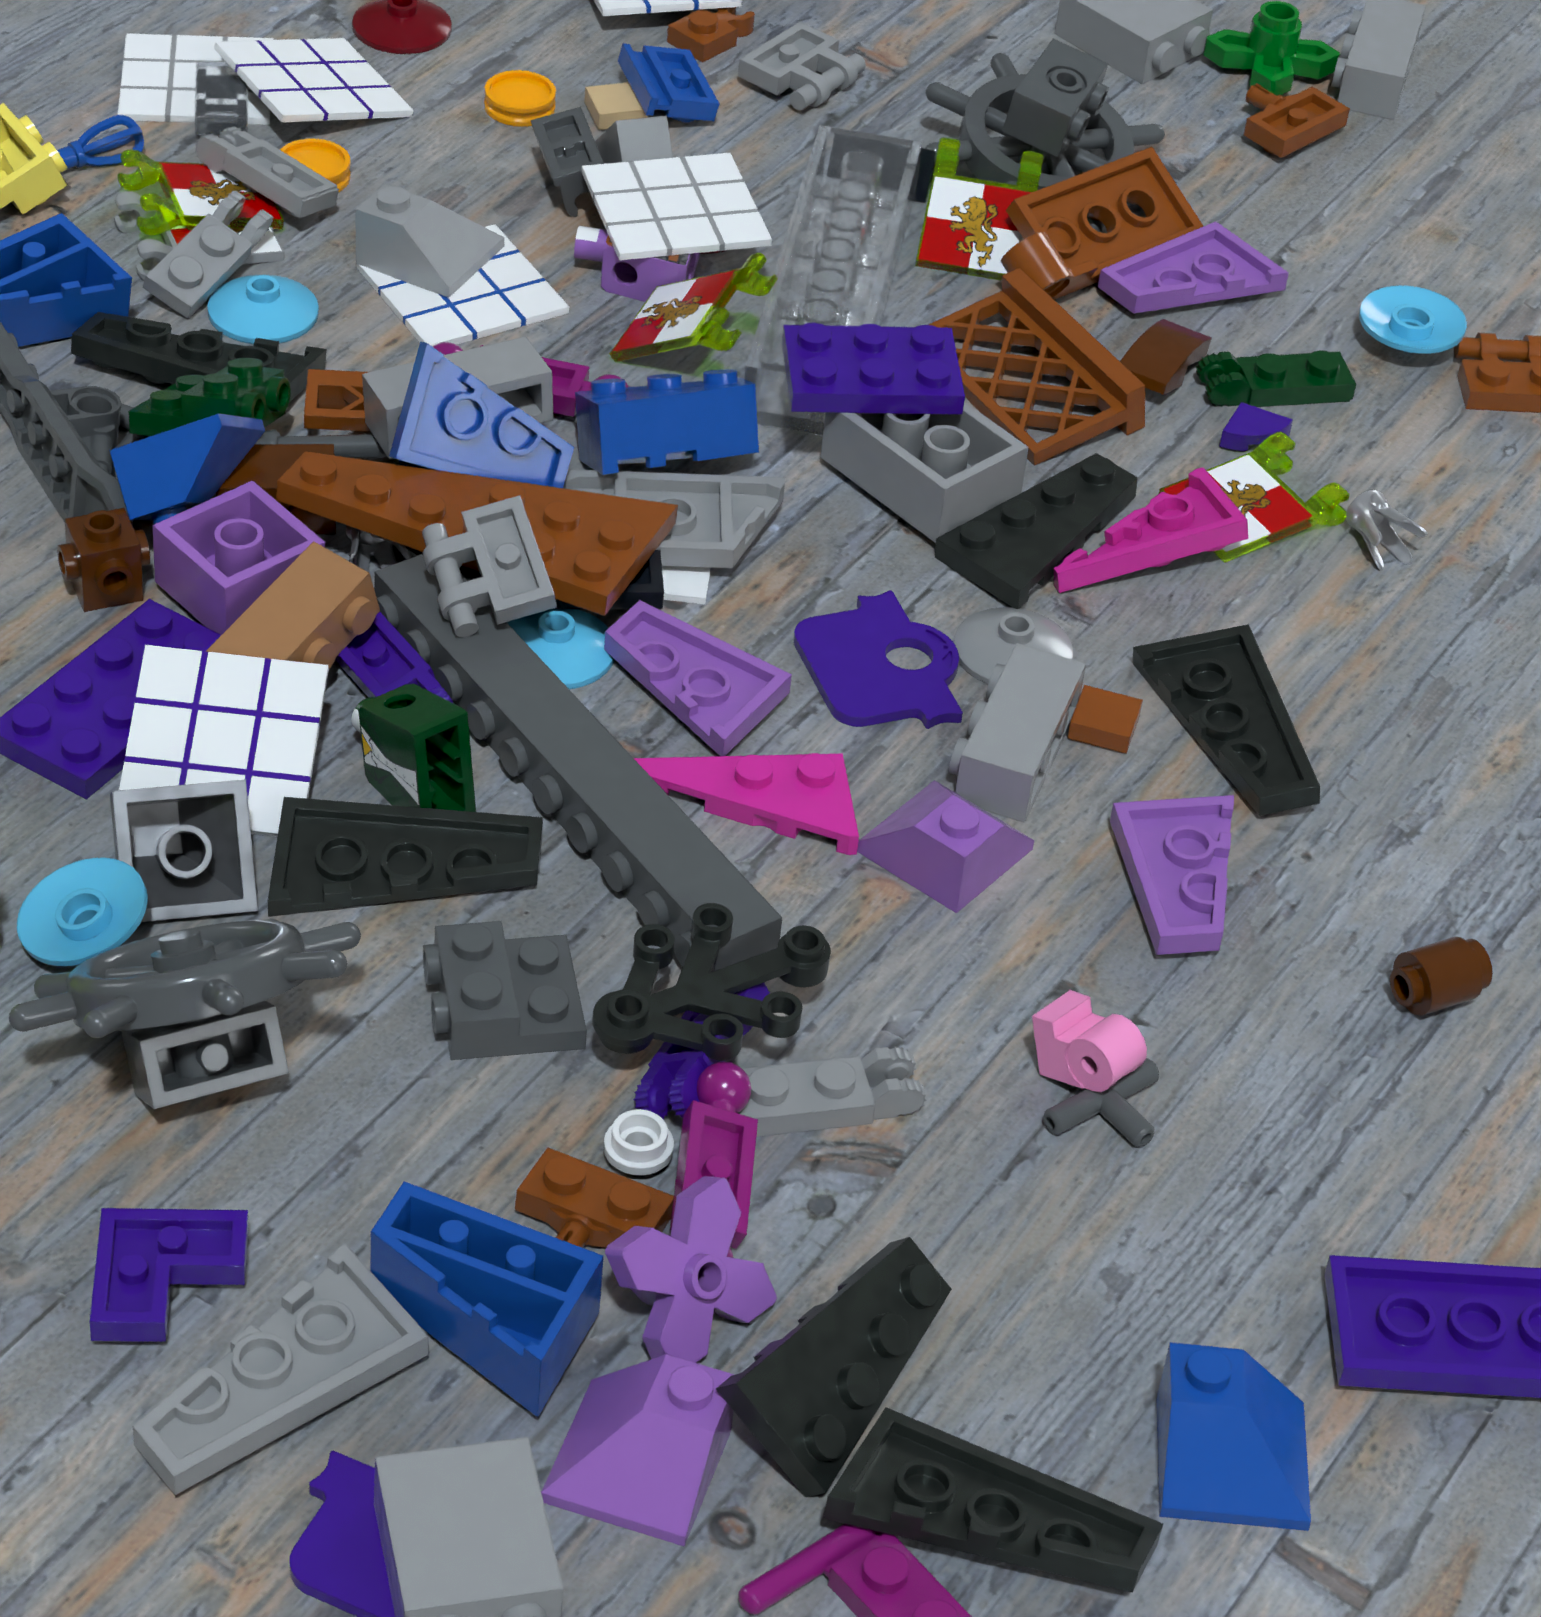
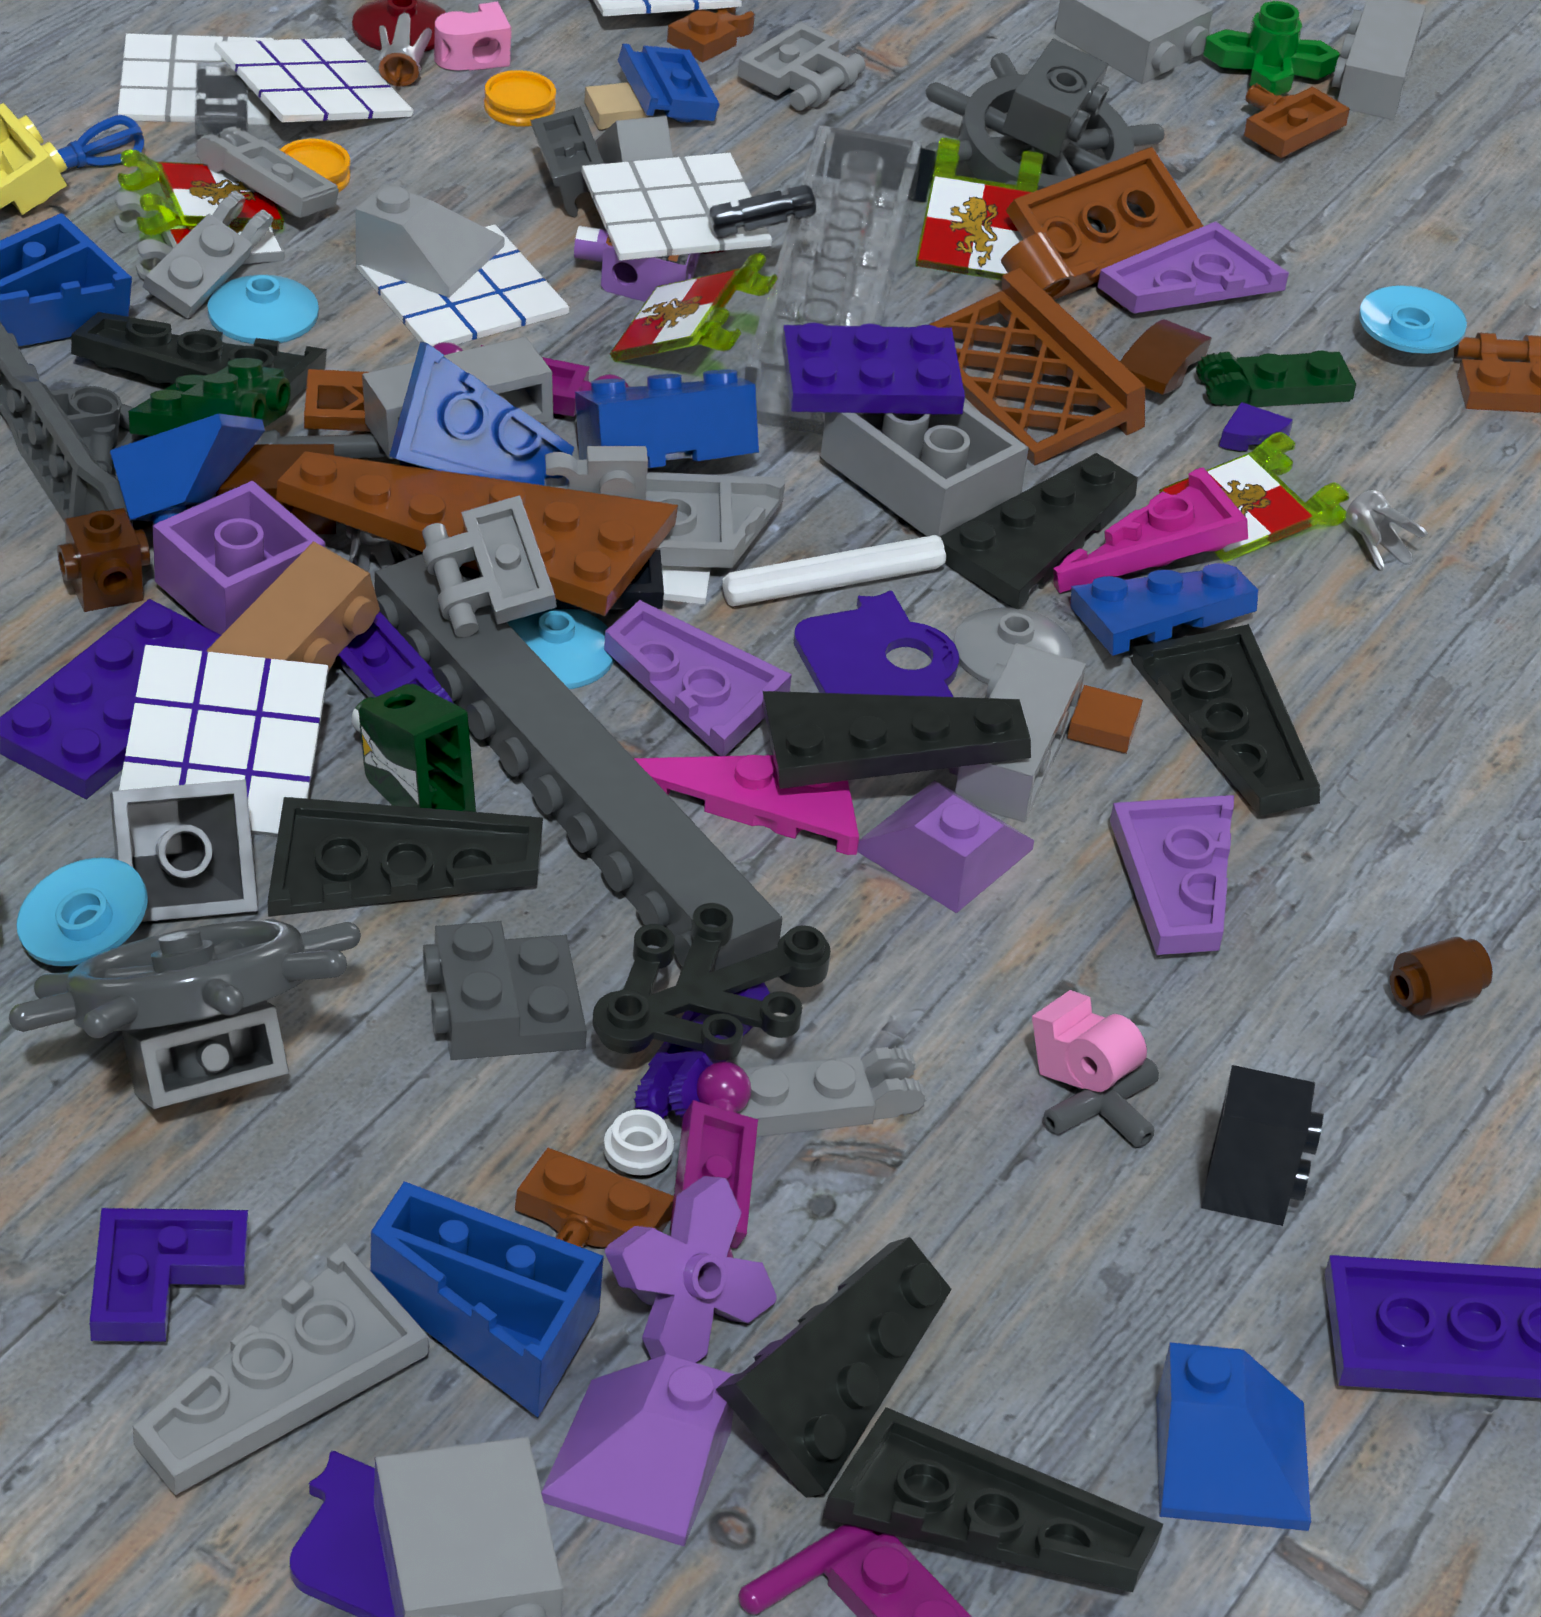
none -> piece [379,13,432,86]
none -> bright pink leg [434,1,511,71]
none -> light grey plate [544,446,648,500]
none -> black axle [709,185,816,238]
none -> white axle [722,535,946,607]
none -> pearl dark grey wing [763,691,1031,789]
none -> blue wing [1071,563,1258,656]
none -> black piece [1201,1065,1324,1226]

